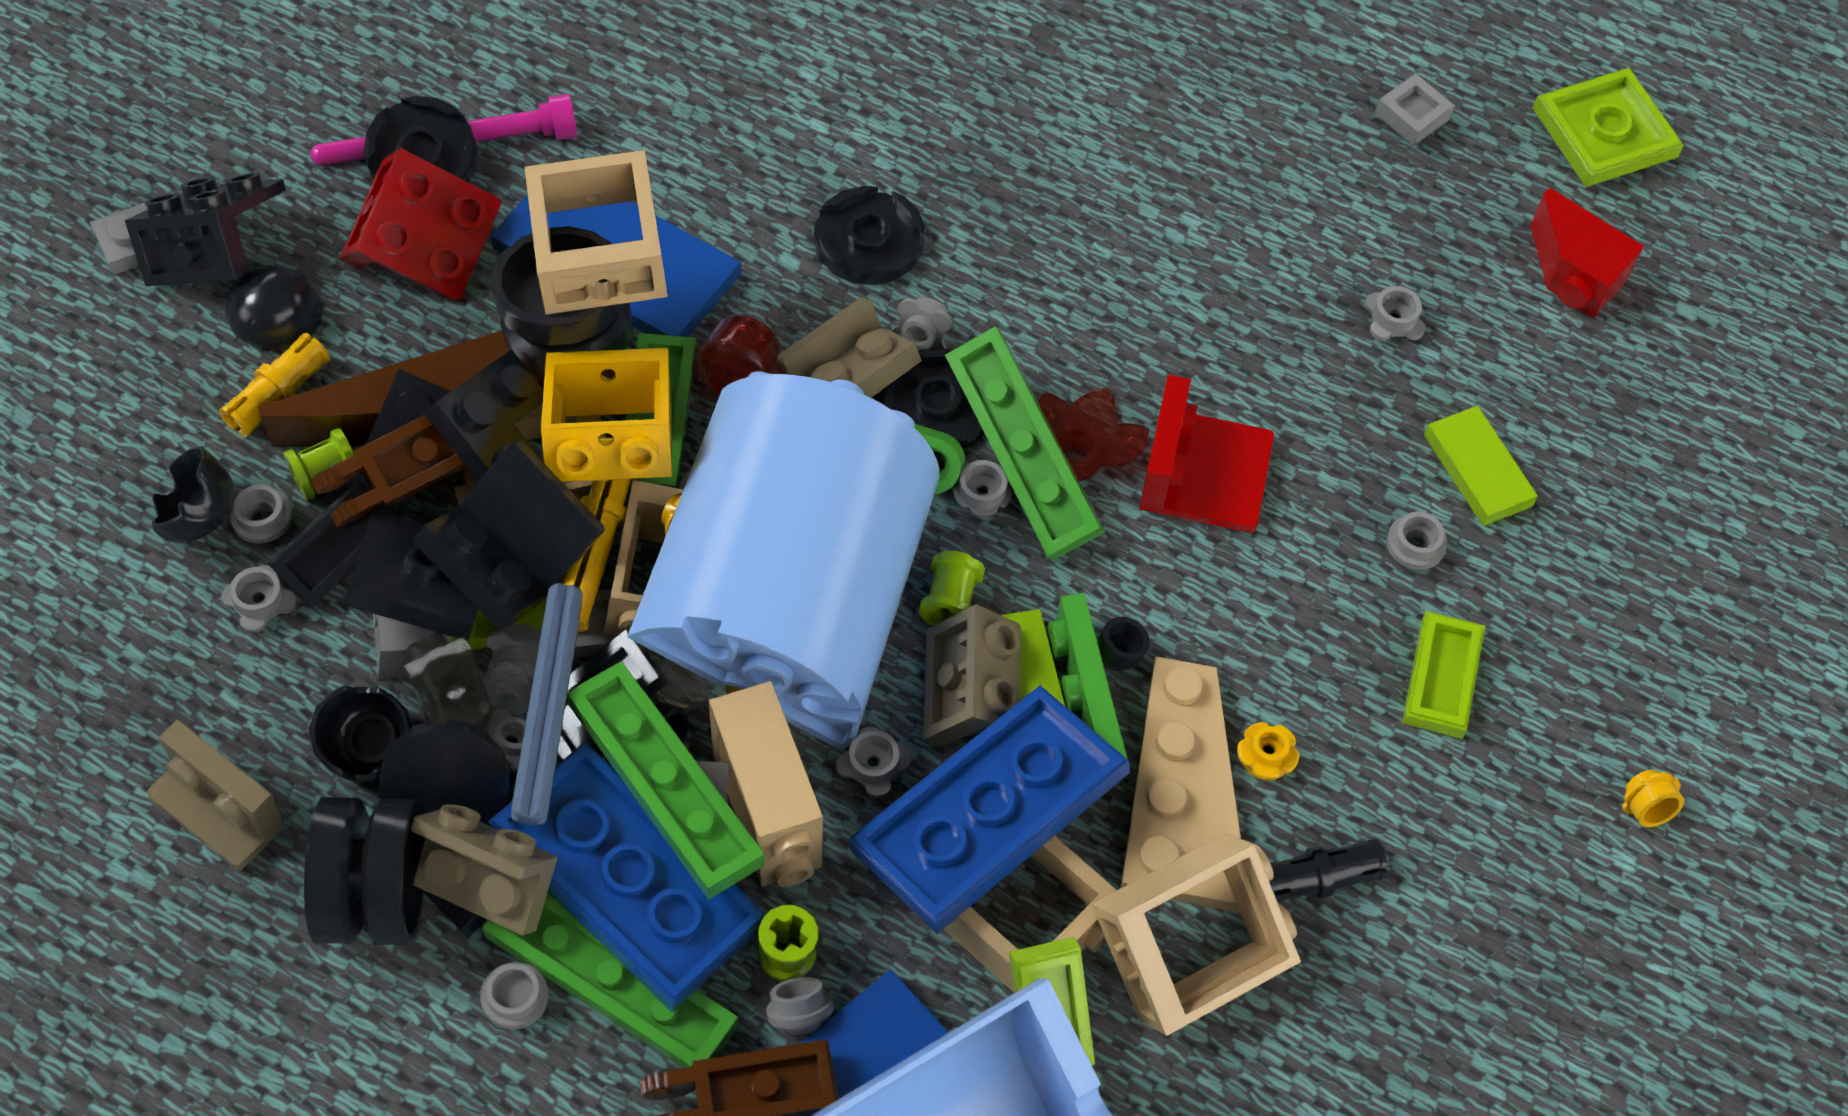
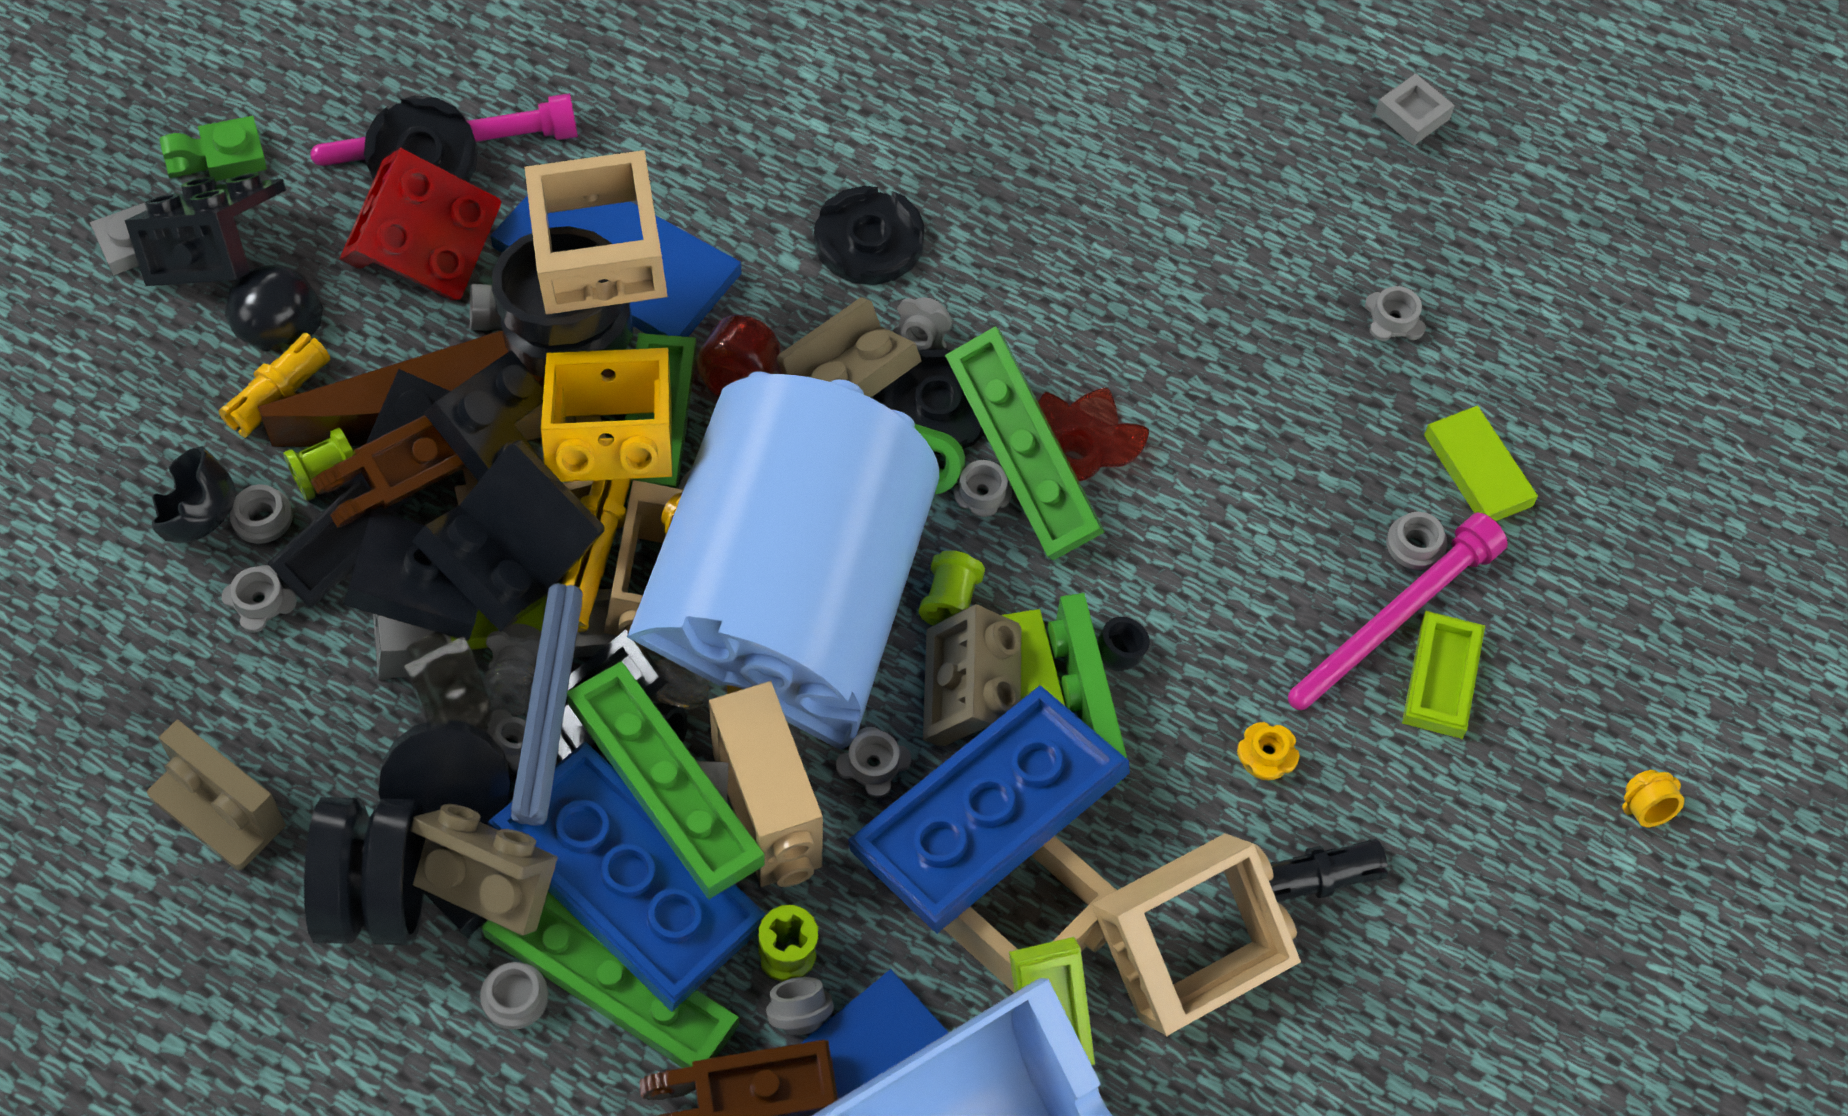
black hair [309,685,413,783] -> none
tan wing [1120,657,1241,913] -> none
red bracket [1139,374,1274,533] -> none
red slope [1530,187,1644,318] -> none
lime plate [1533,68,1684,187] -> none
none -> bright green plate [159,116,267,181]
none -> light grey hinge [470,284,501,331]
none -> dark pink piece [1288,512,1508,710]

